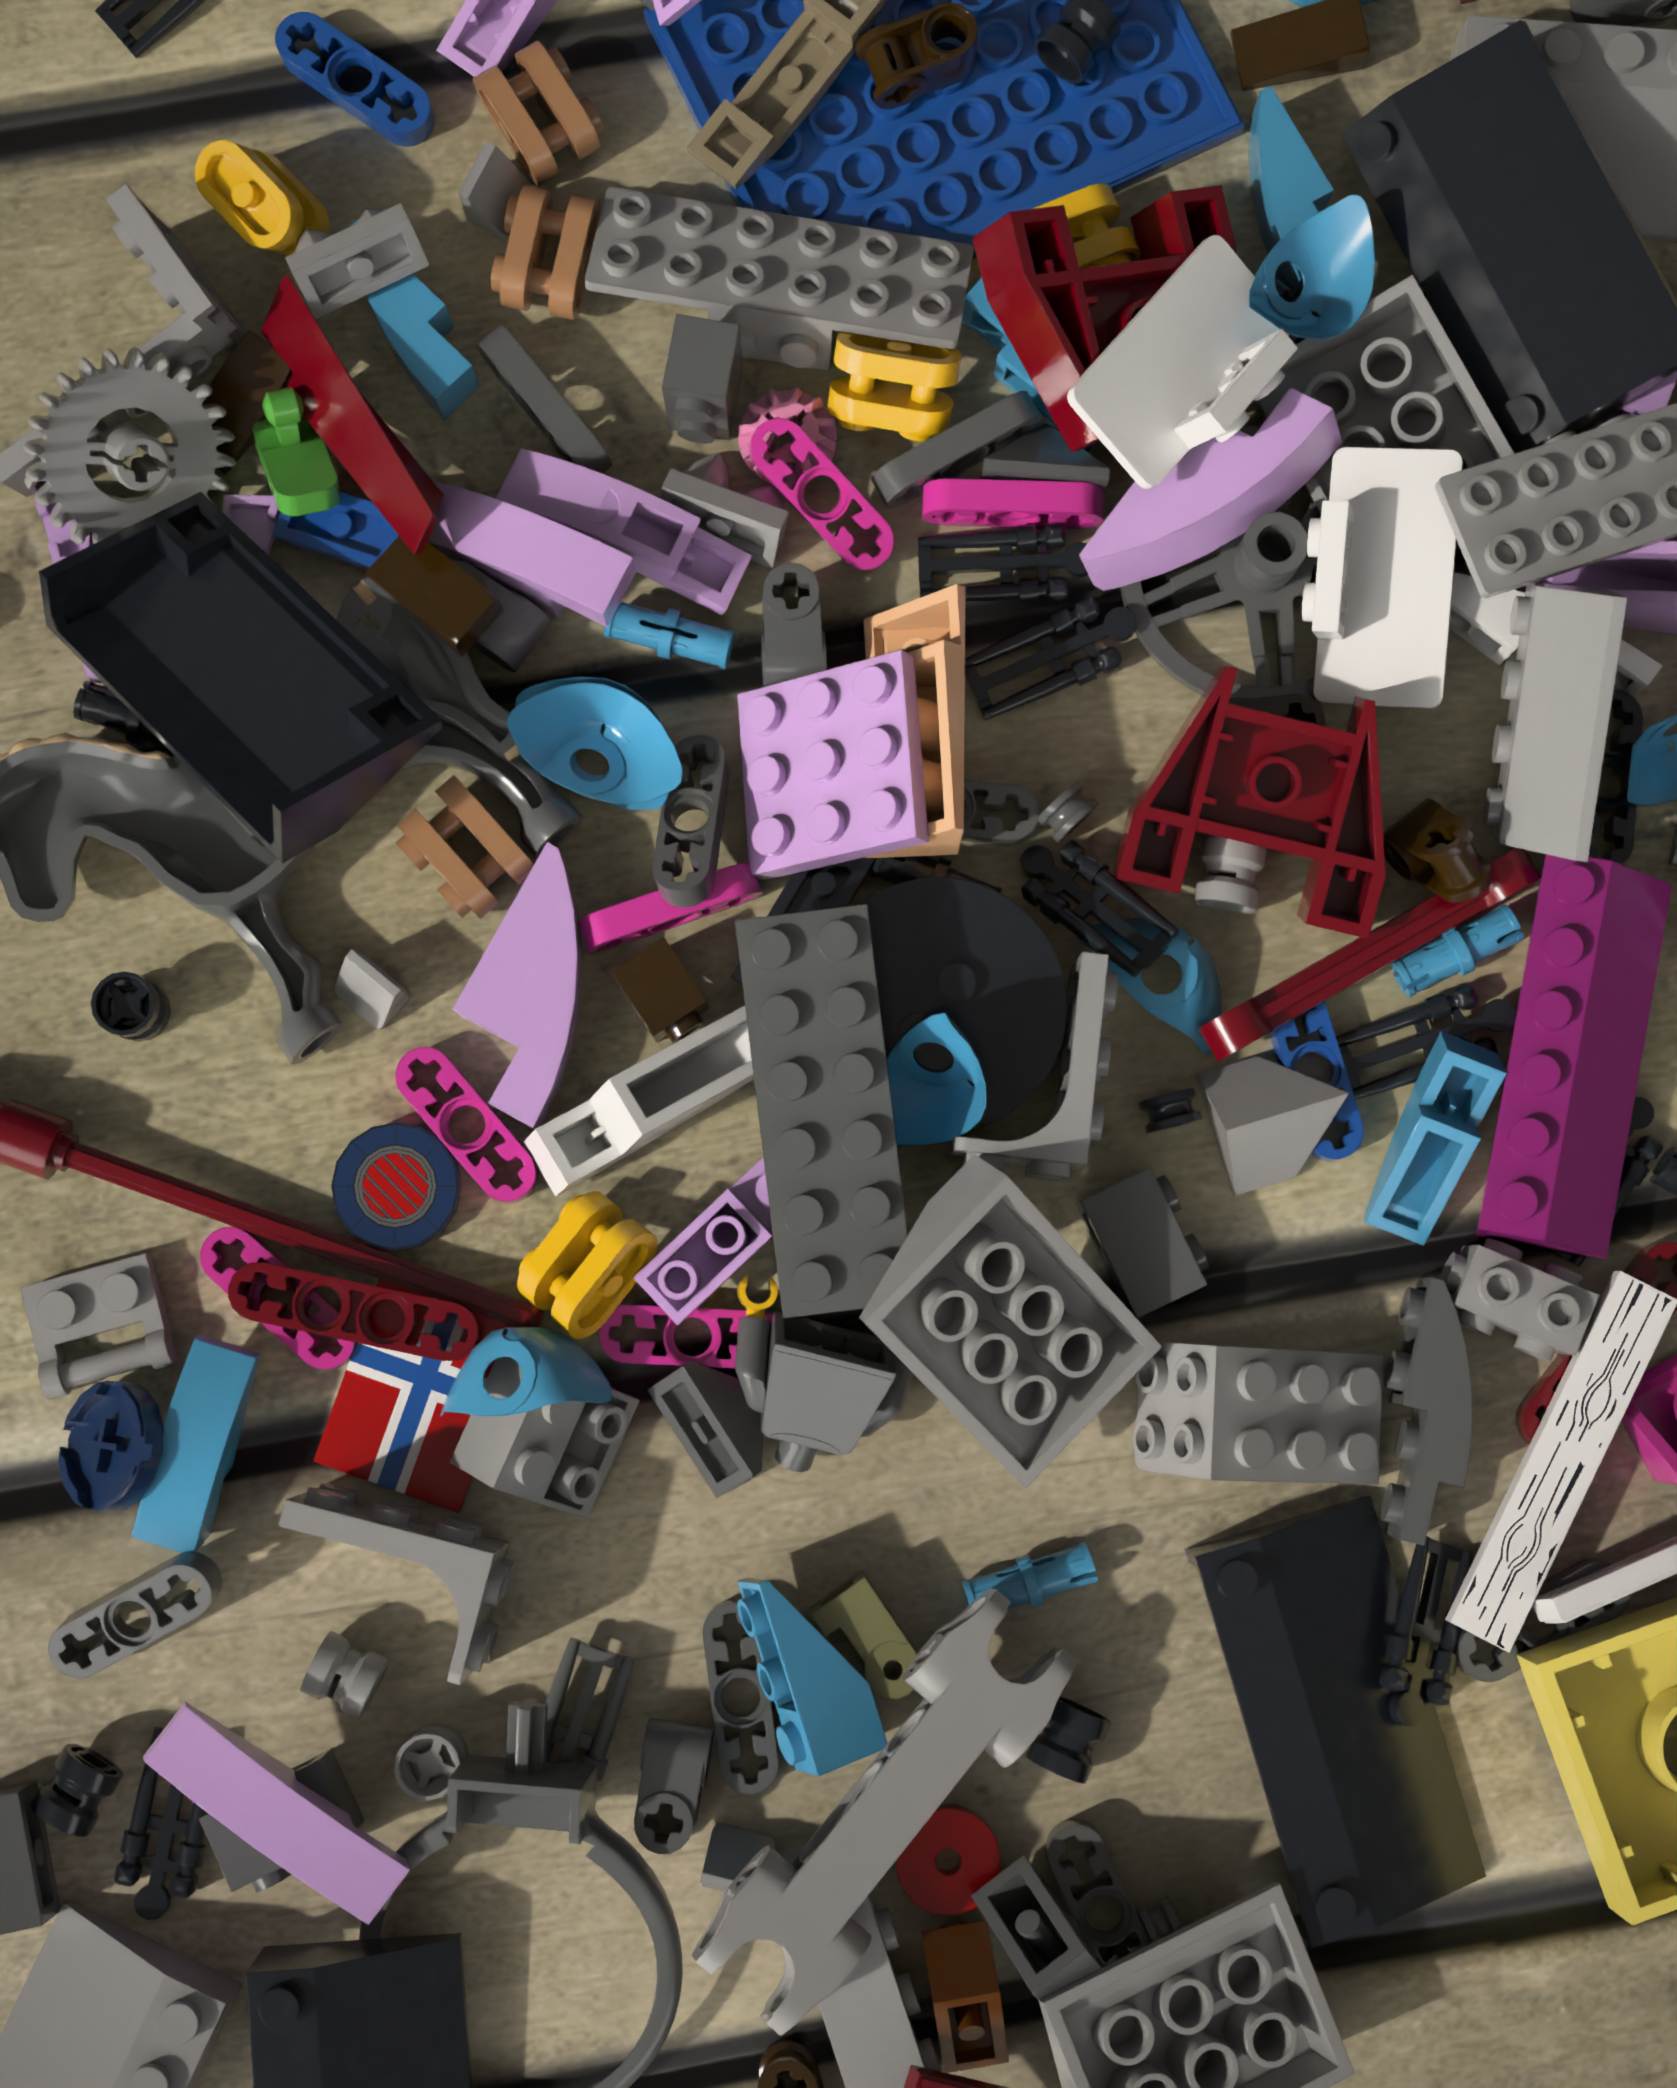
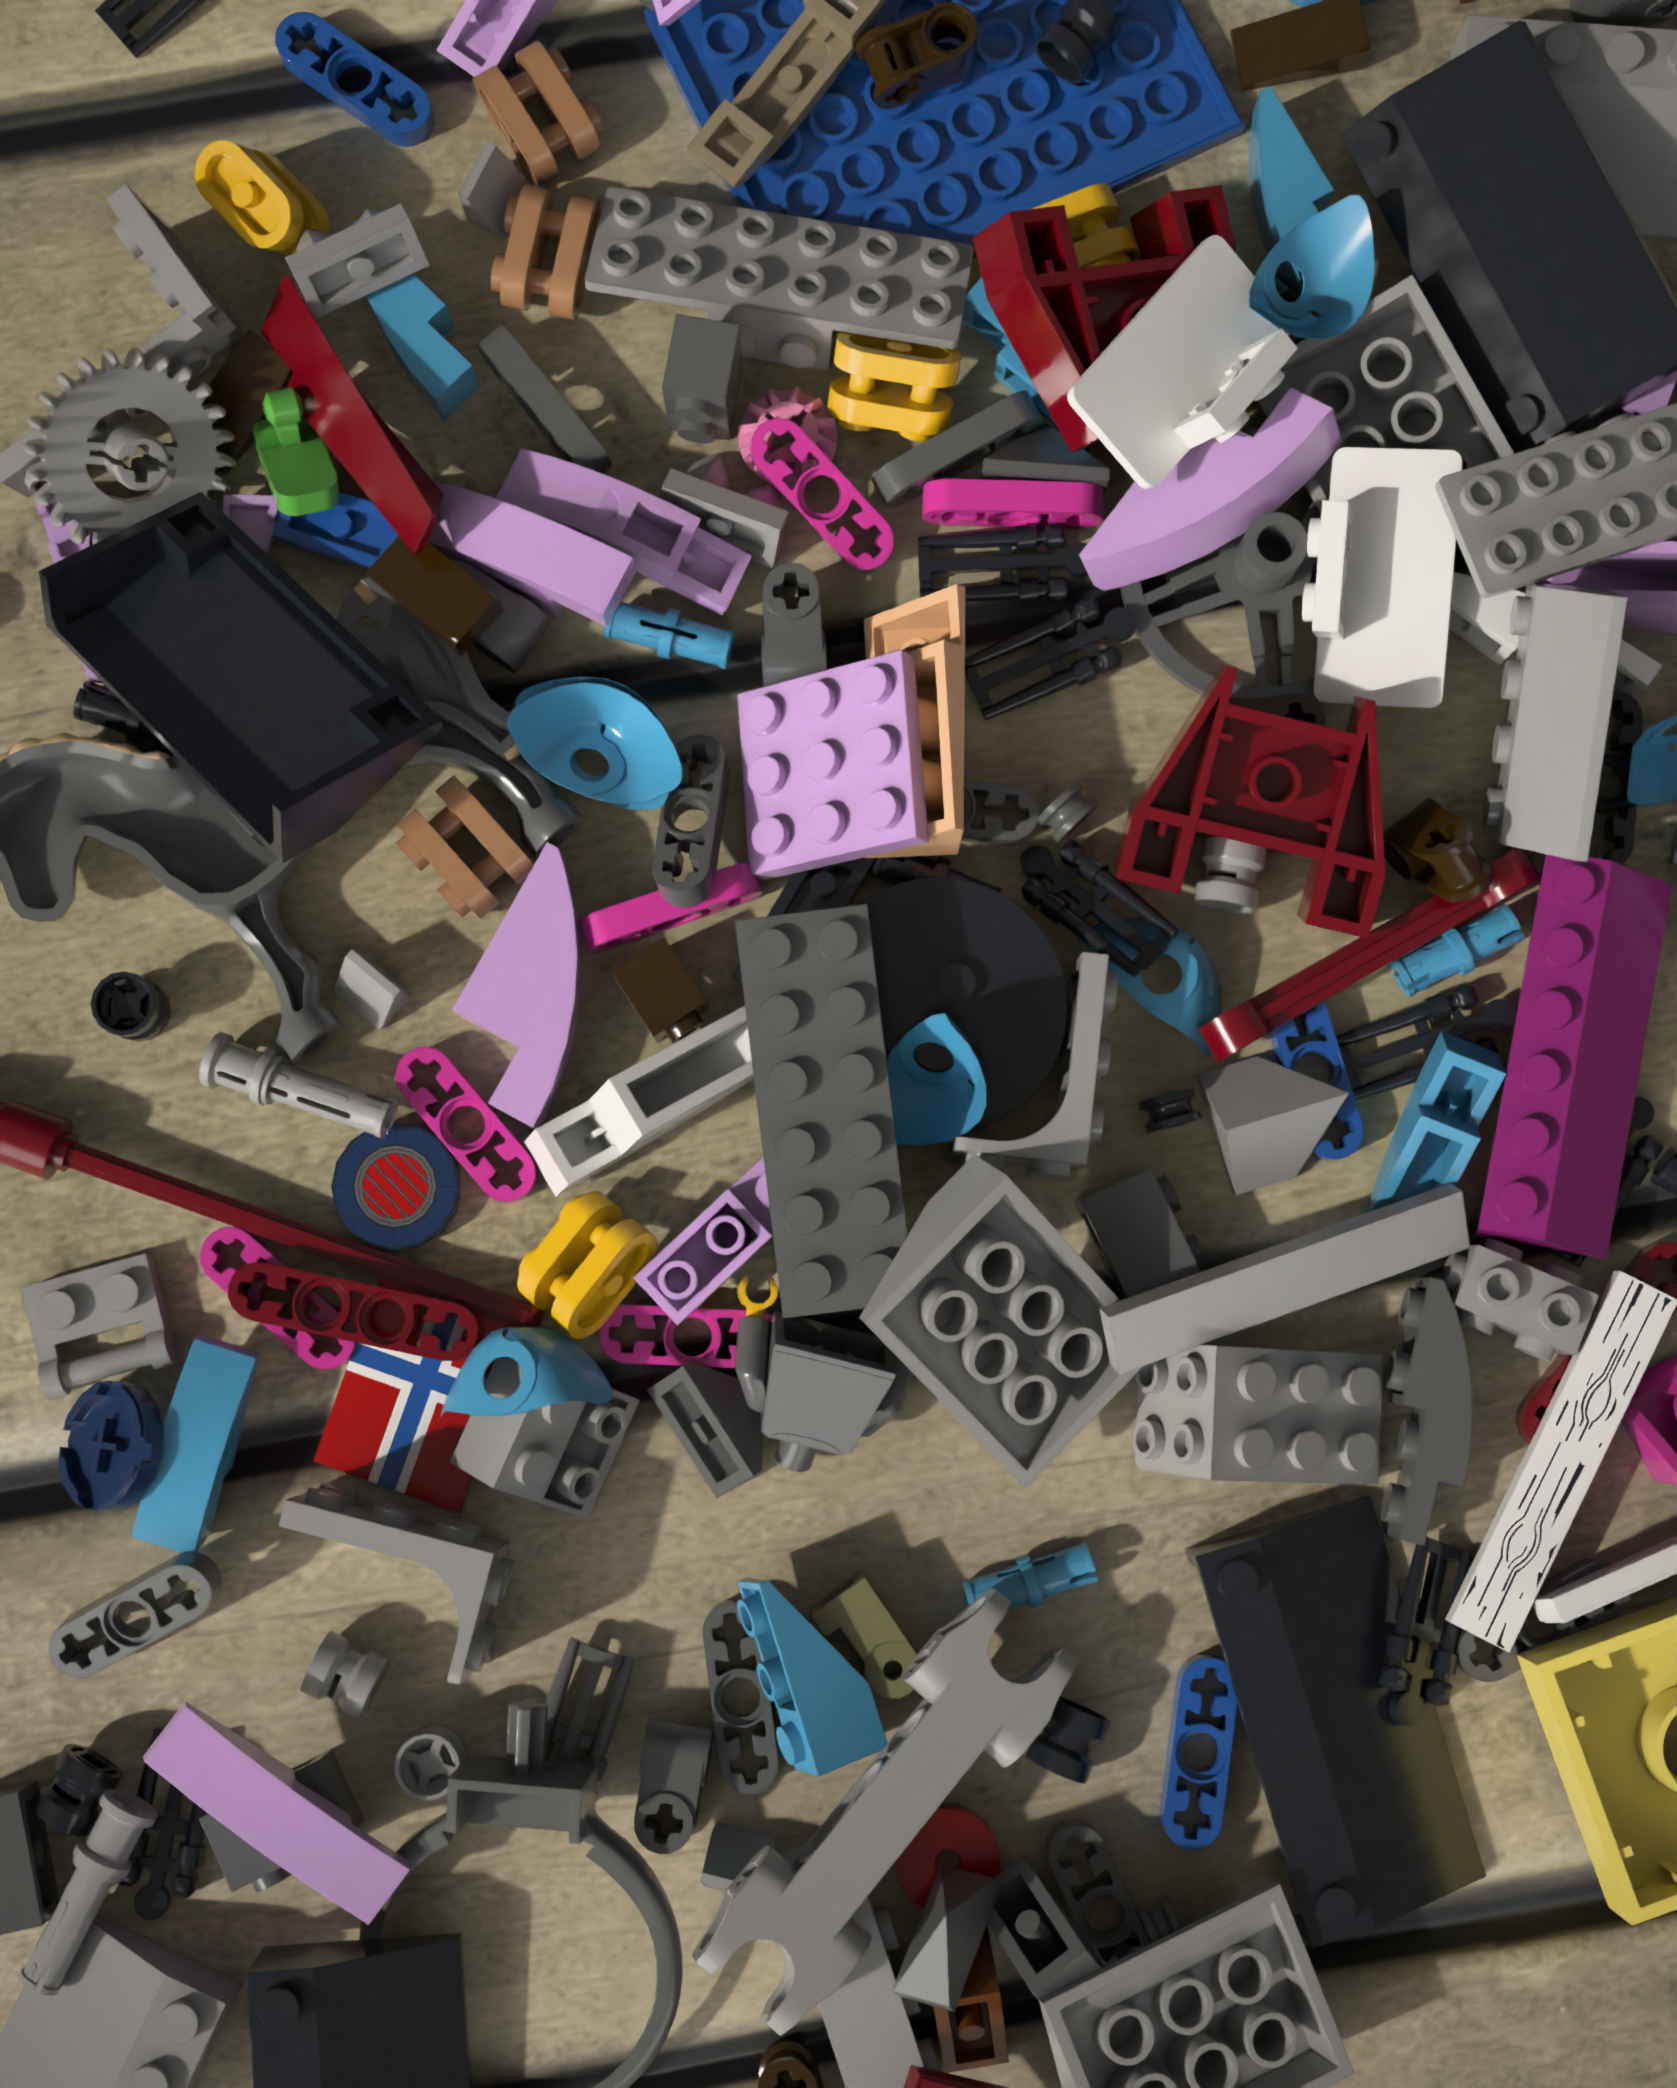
none -> light grey pin [18,1789,158,1996]
none -> light grey pin [199,1031,398,1139]
none -> dark grey slope [892,1865,1002,2012]
none -> light grey tile [1099,1183,1470,1375]
none -> blue beam [1159,1653,1238,1850]

